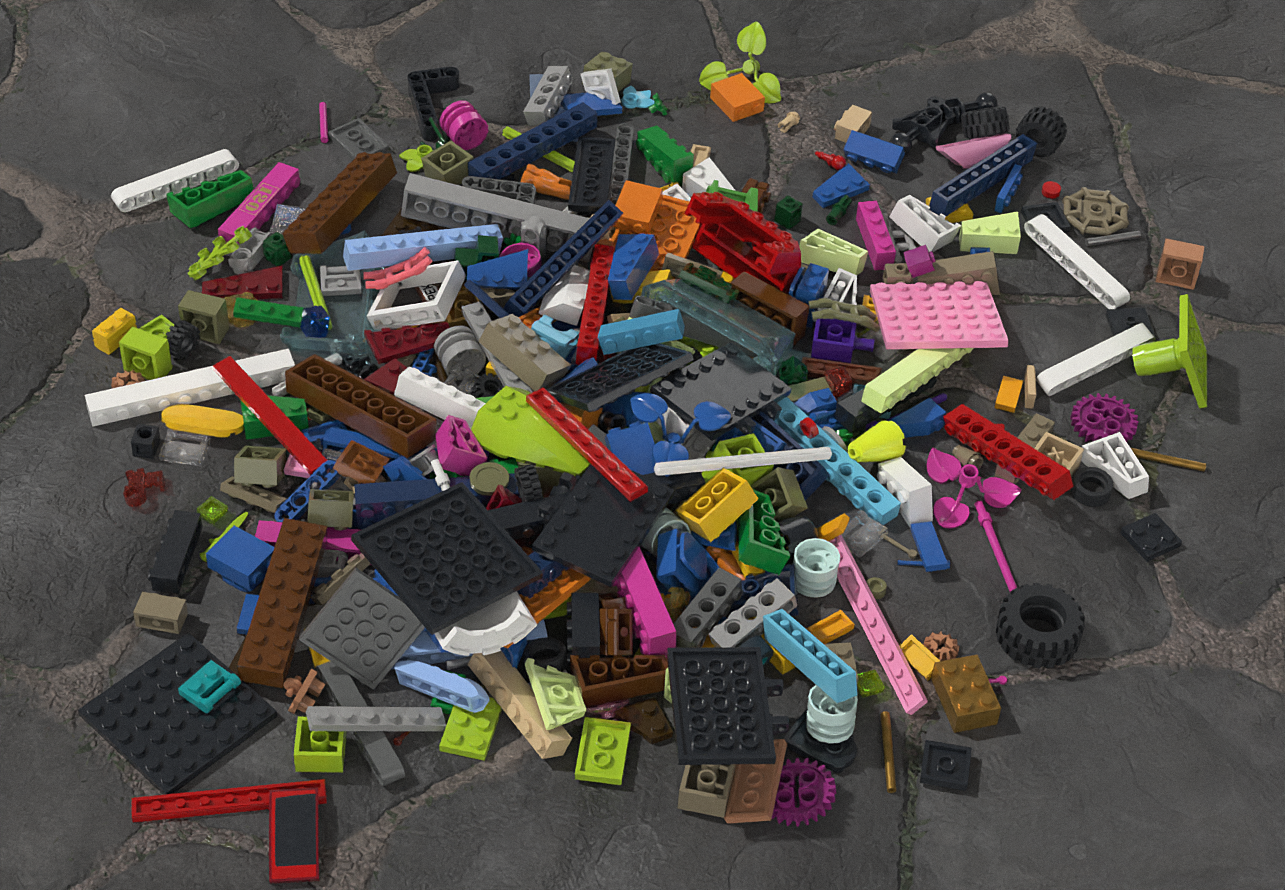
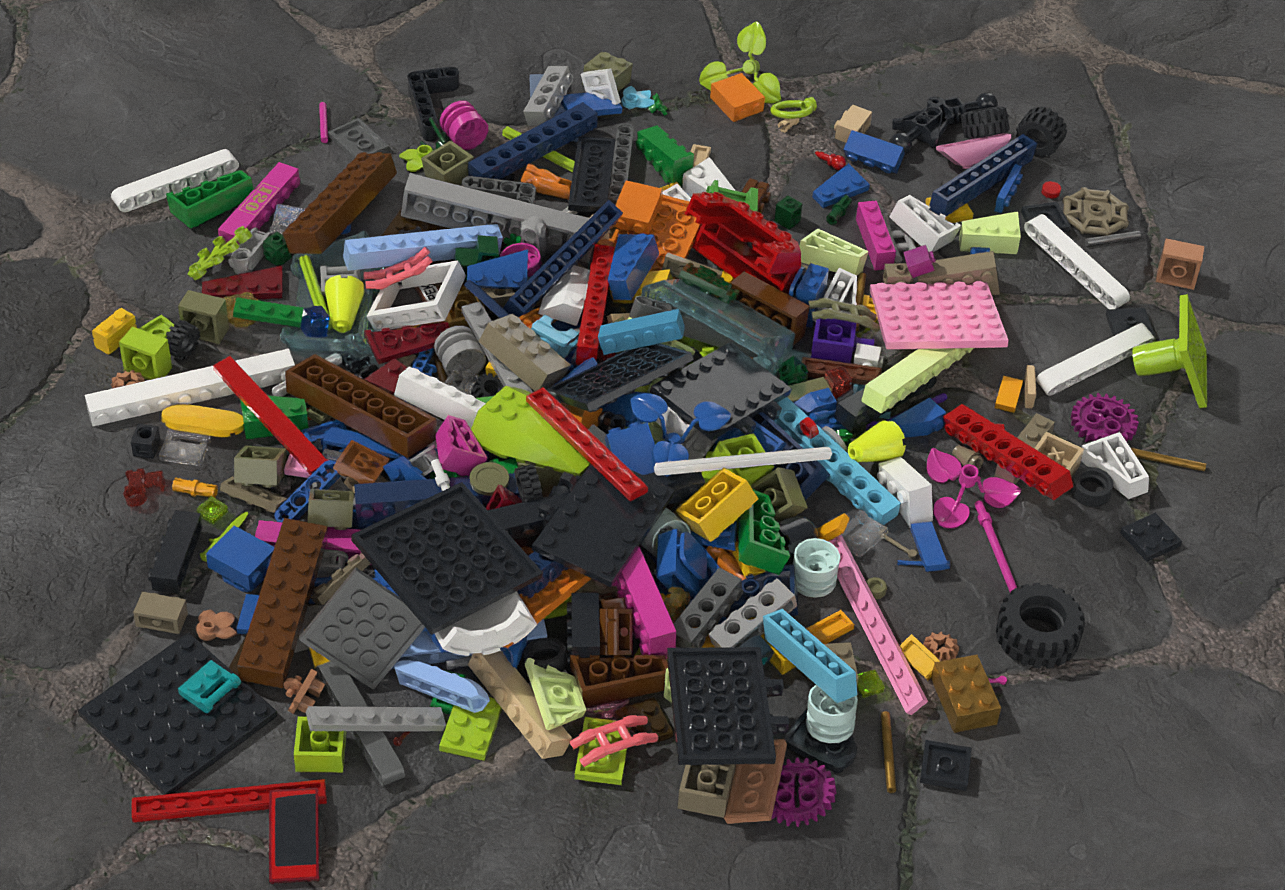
none -> light orange pin [172,477,218,499]
none -> nougat plate [196,610,237,641]
none -> neon yellow cone [325,275,365,333]
none -> coral piece [569,715,658,767]
none -> lime piece [770,97,817,119]
none -> white brick [853,343,884,368]
none -> pearl gold bar [855,273,866,332]

